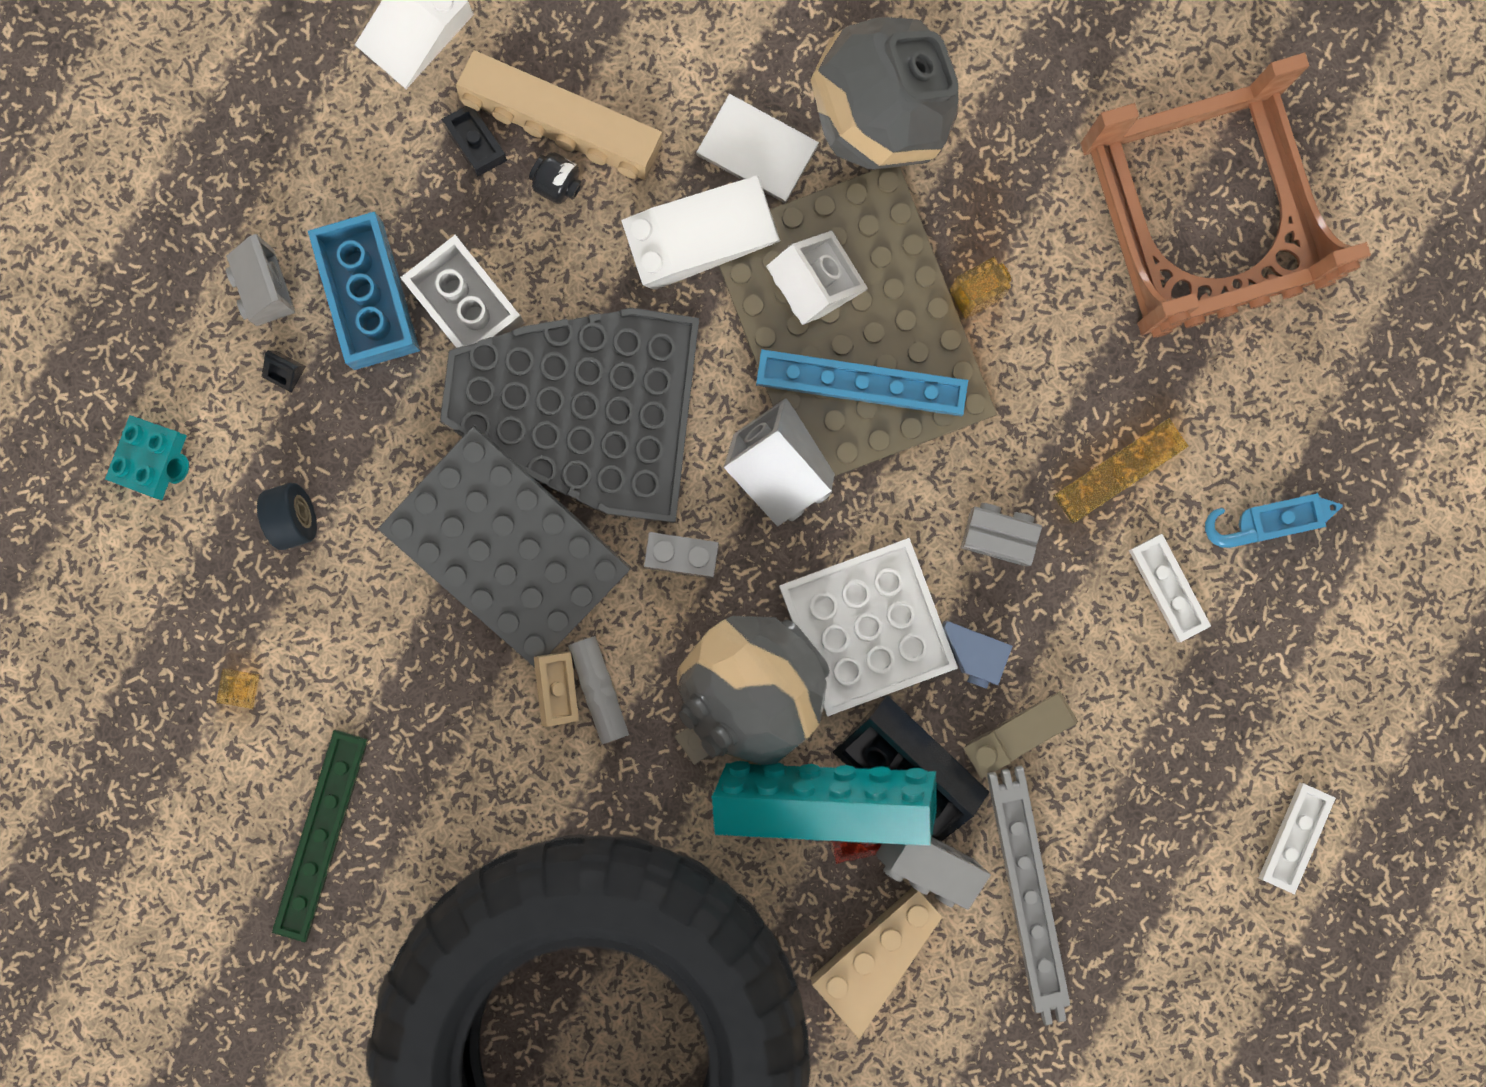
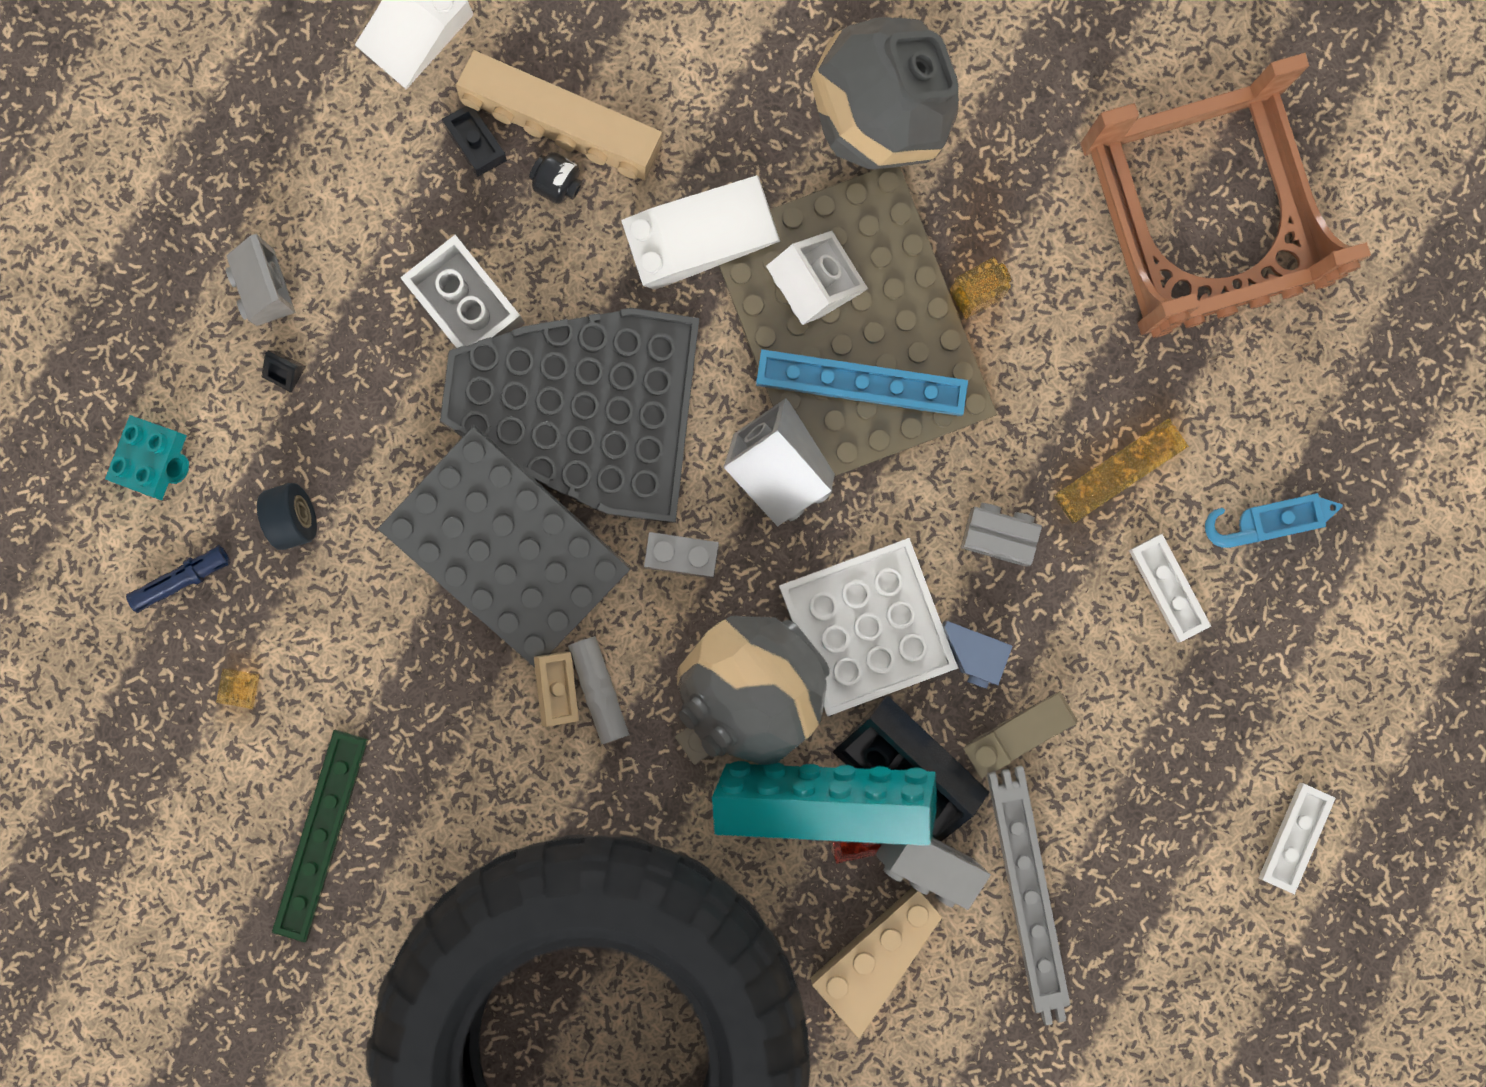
dark azure brick [308,211,420,370] -> none
white tile [696,94,819,203] -> none
none -> dark blue pin [126,545,230,613]

